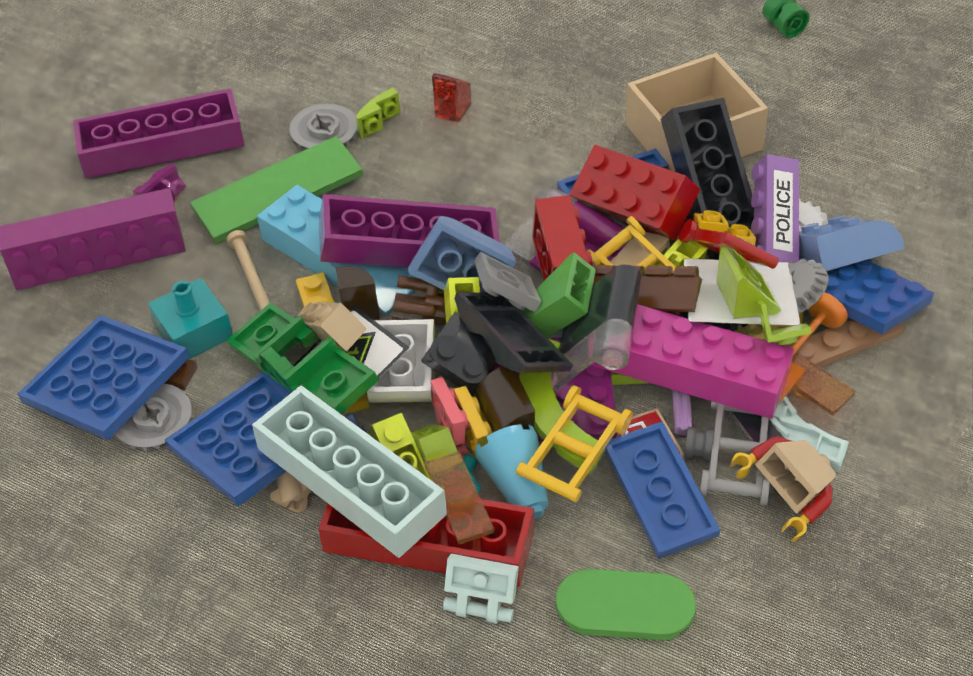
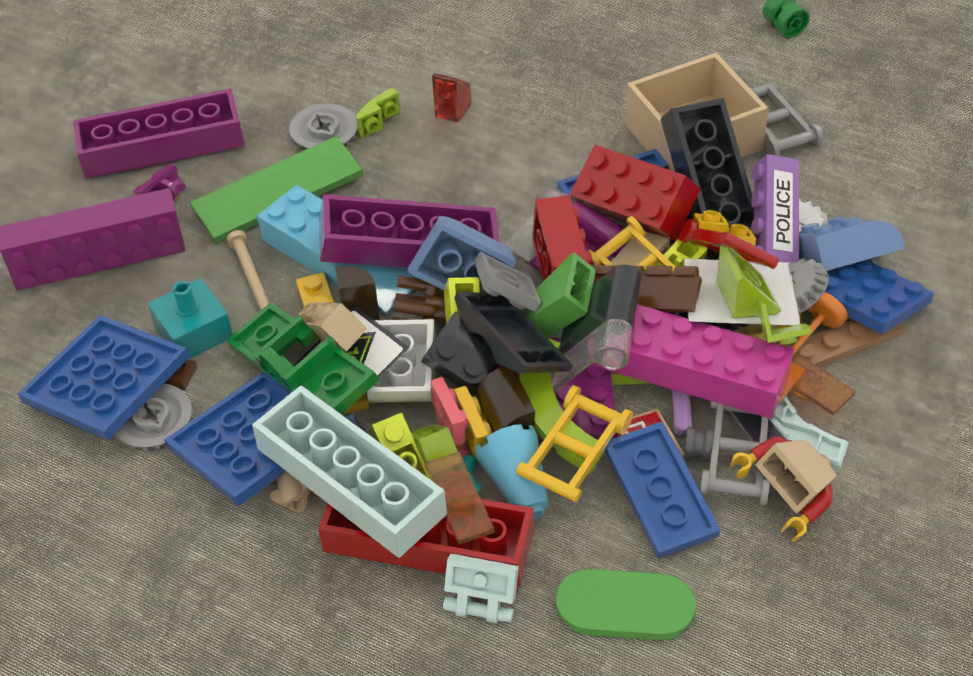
none -> light grey piece [751,82,824,156]

